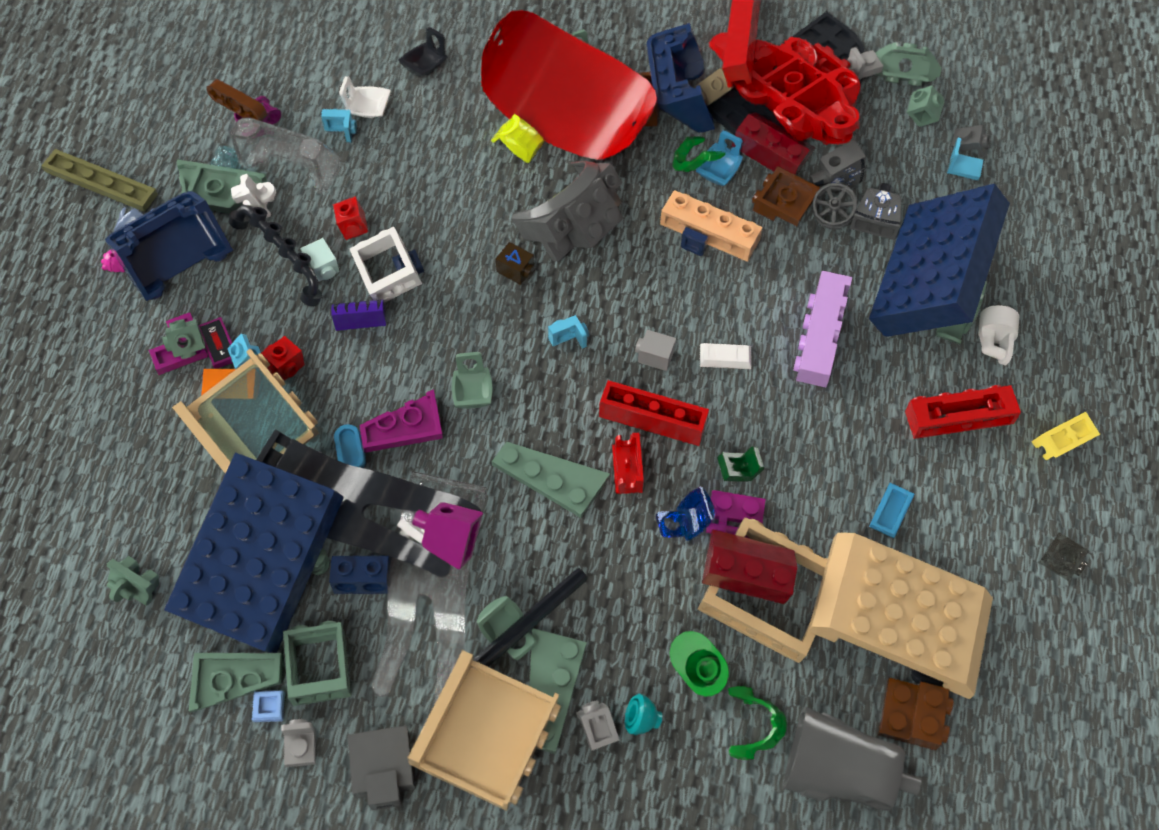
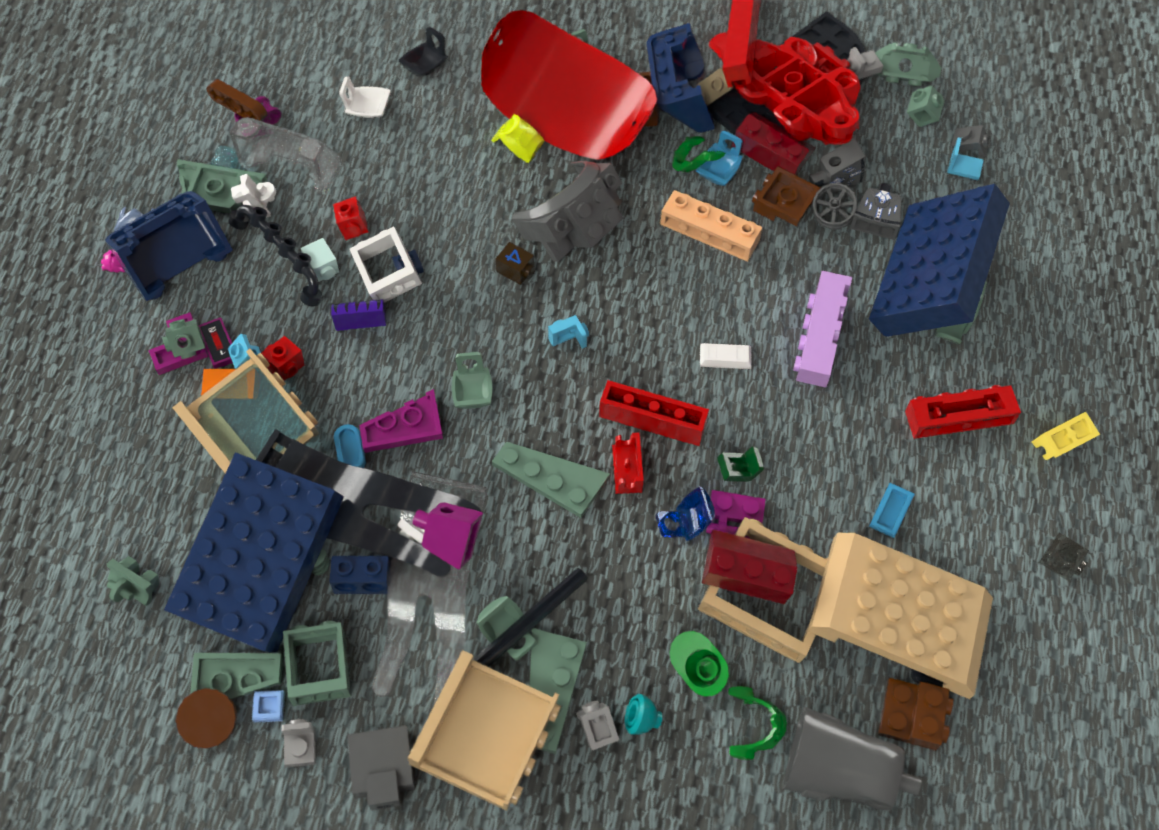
olive plate [41,149,158,212] -> none
medium azure bracket [321,109,357,142] -> none
light grey brick [635,330,676,371] -> none
dark blue tile [681,227,708,256] -> none
white piece [978,305,1019,365] -> none
none -> reddish brown tile [176,688,237,749]

